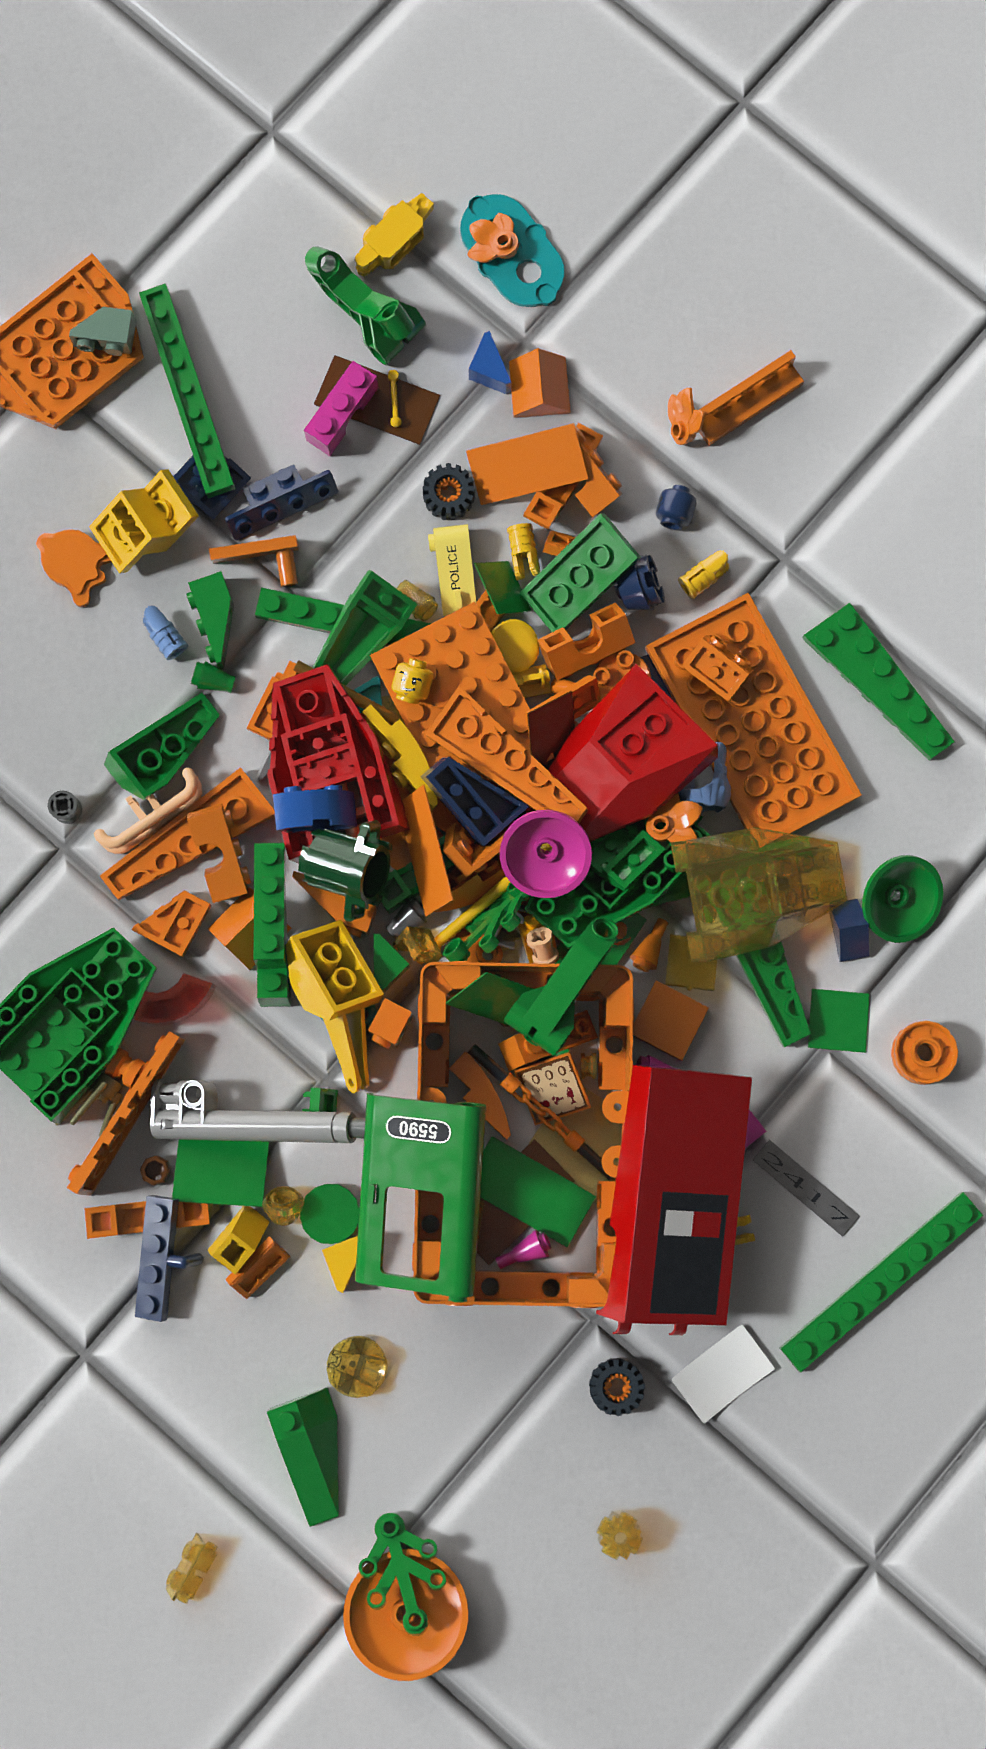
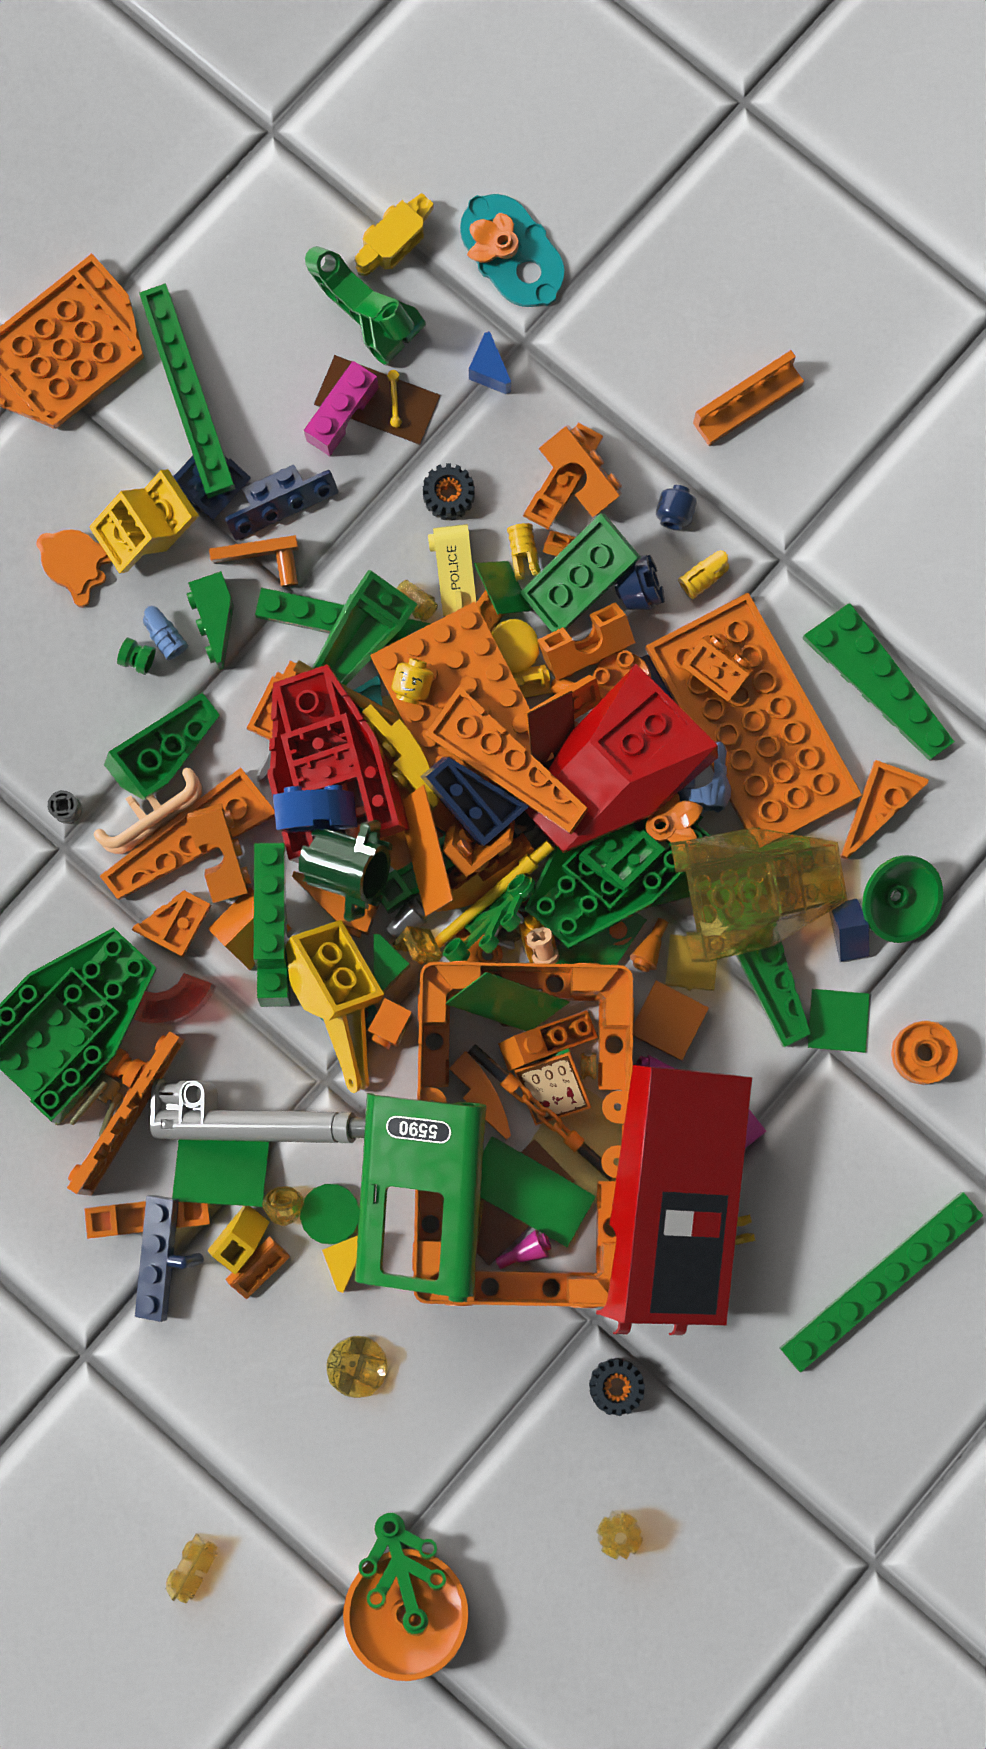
sand green slope [69,307,137,356] -> none
reddish brown tile [140,1155,171,1186] -> none
green cone [191,661,236,693] -> none
green wedge [267,1387,339,1527] -> none
green tile [302,1088,338,1112] -> none
orange piece [466,423,589,505] -> none
dark pink dish [500,810,592,898] -> none
green connector [503,917,618,1057] -> none
orange slope [509,348,571,418] -> none
orange plate [668,388,705,445] -> none
white sticker [672,1325,775,1424] -> none
flat silver sticker [753,1139,860,1237] -> none
none -> green wheel [117,637,156,675]
none -> orange wing [840,760,929,859]

